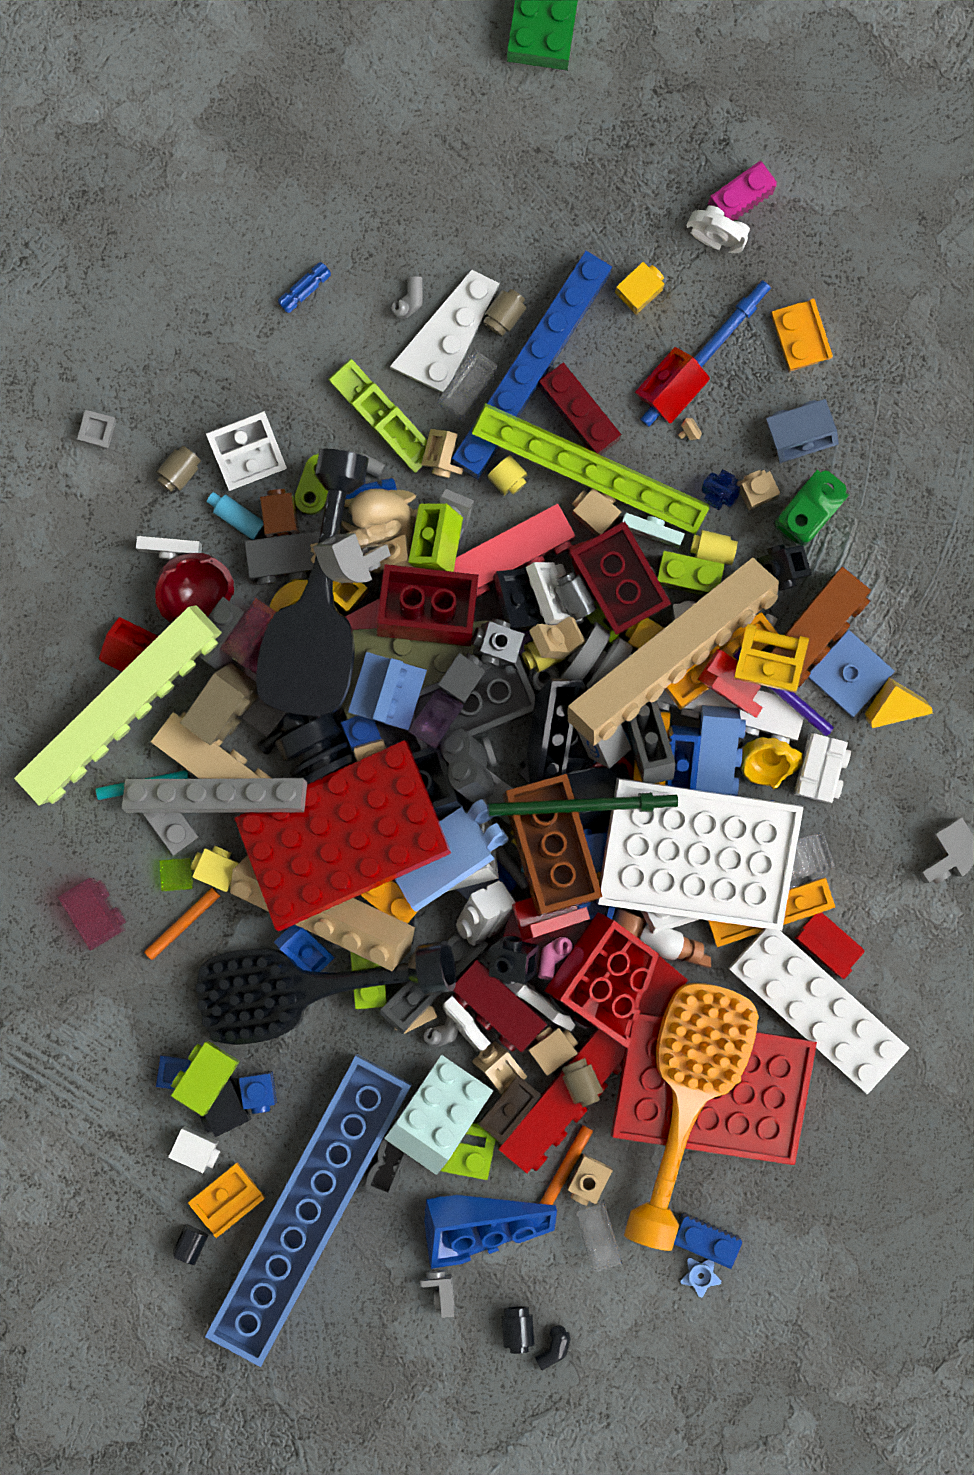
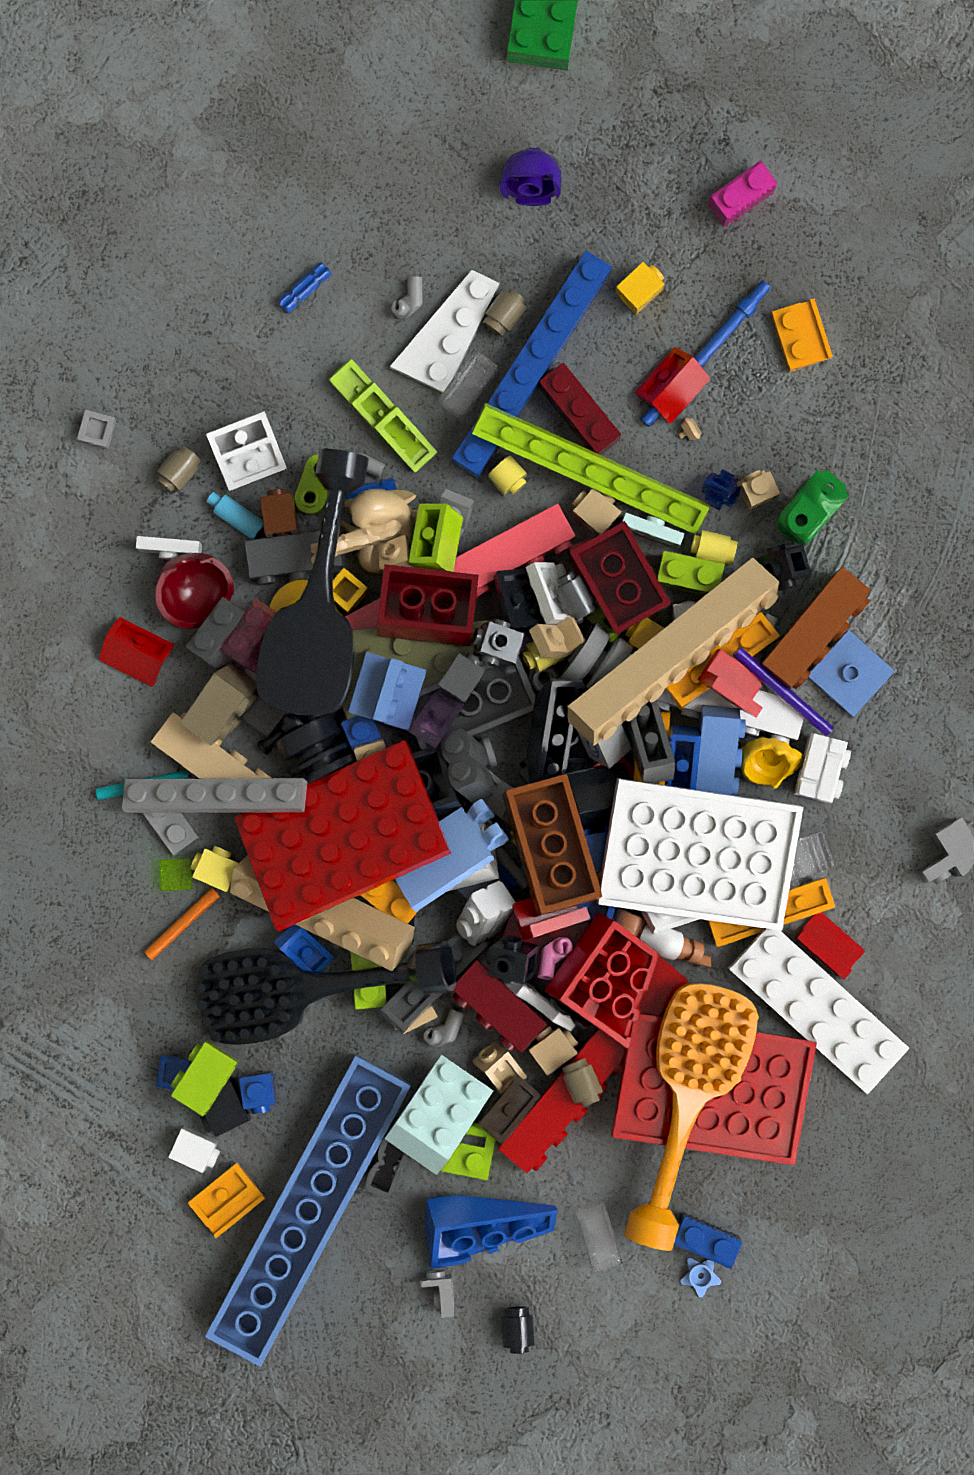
yellowish green brick [14,605,222,806] -> none
clear pink brick [58,878,127,951] -> none
black brick [173,1224,209,1265] -> none
light grey brick [313,533,391,583] -> none
tan bracket [421,429,463,478] -> none
white tile [443,996,490,1051] -> none
dark green bar [487,792,678,816] -> none
black arm [535,1325,571,1371] -> none
orange bar [539,1125,593,1205] -> none
tan brick [567,1153,613,1206] -> none
white plate [687,205,750,253] -> none
yellow plate [734,624,809,693] -> none
sand blue brick [766,399,839,463] -> none
yellow slope [865,677,933,728] -> none
none -> dark purple cylinder [500,148,562,206]

